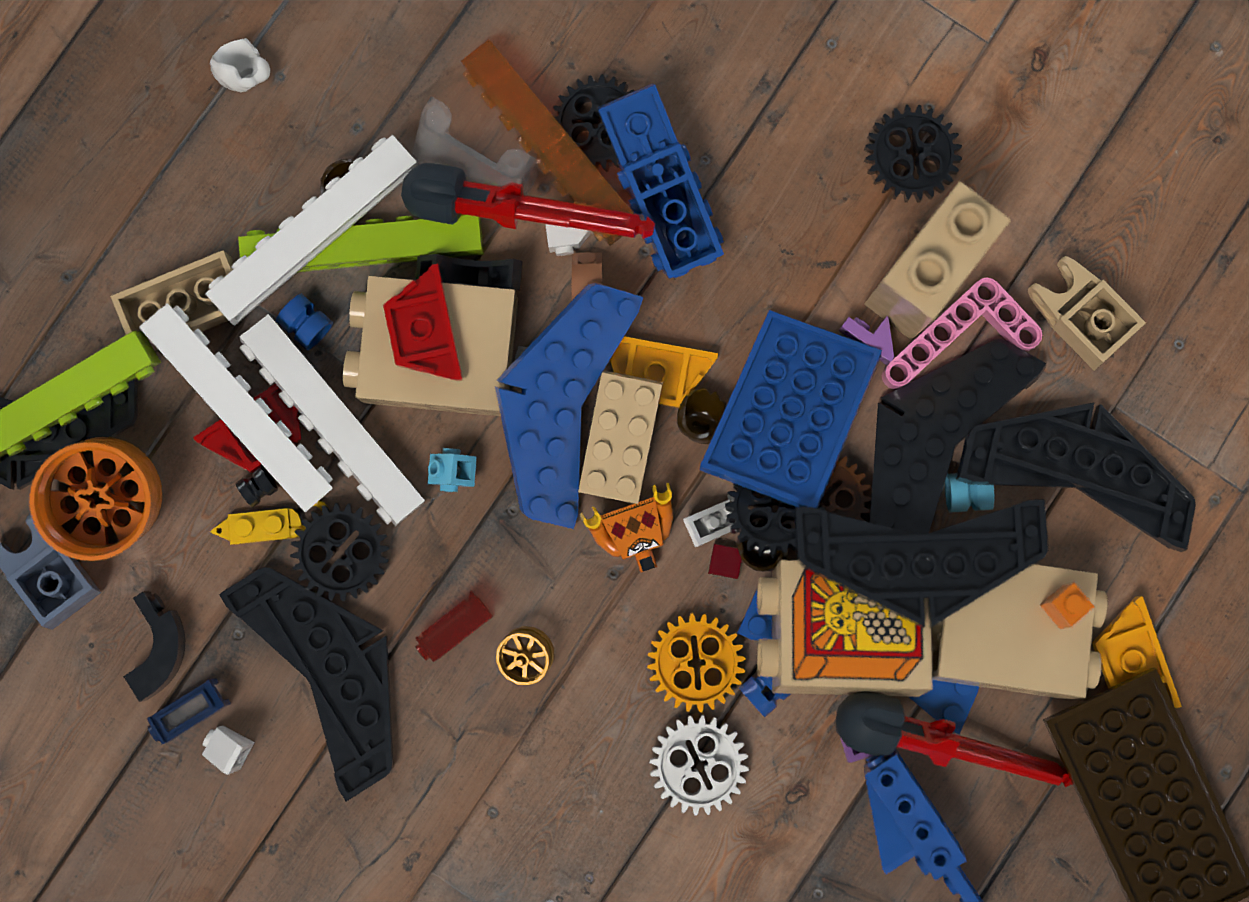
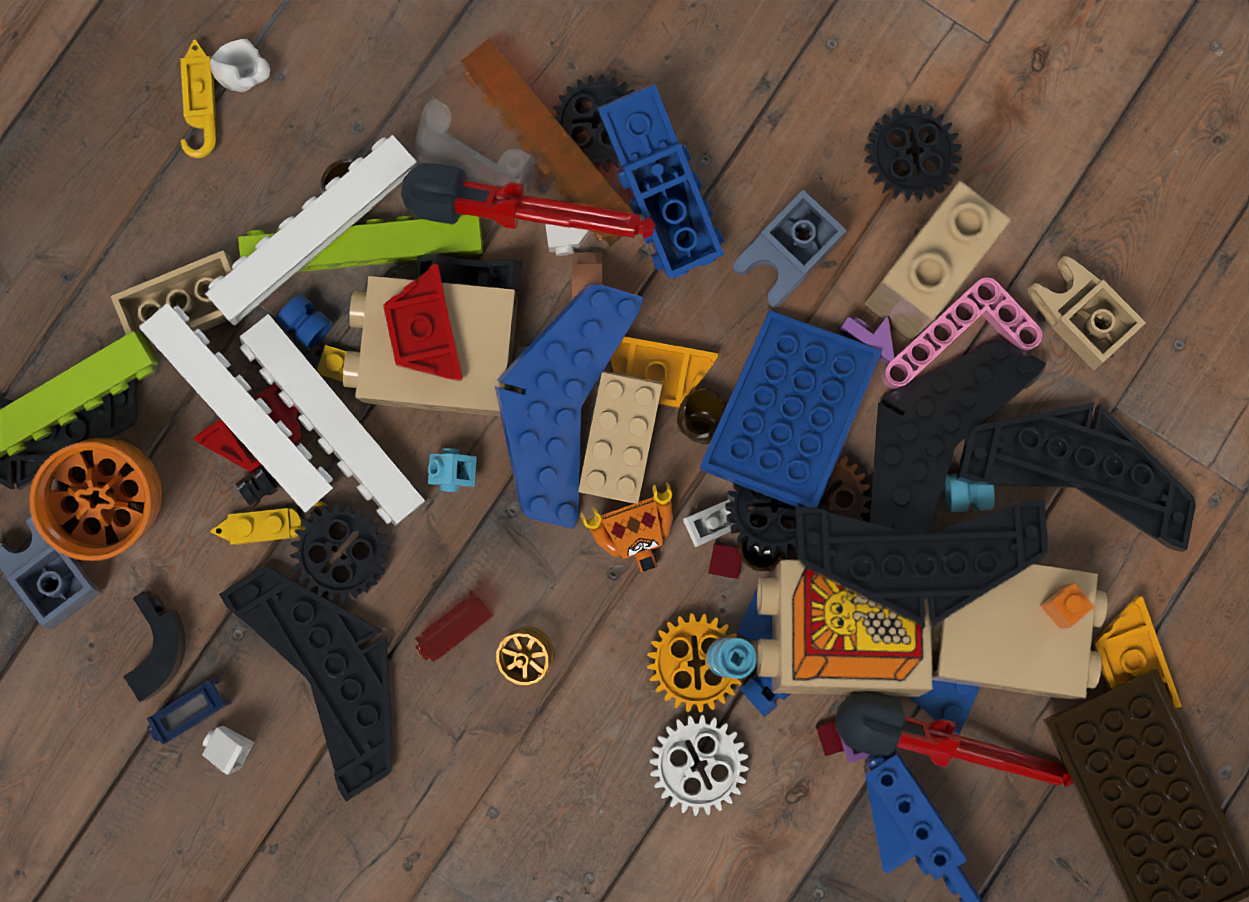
none -> yellow plate [180,39,216,158]
none -> yellow plate [317,345,347,382]
none -> medium azure wheel [706,638,757,679]
none -> sand blue brick [733,190,847,308]
none -> dark red tile [815,720,844,756]

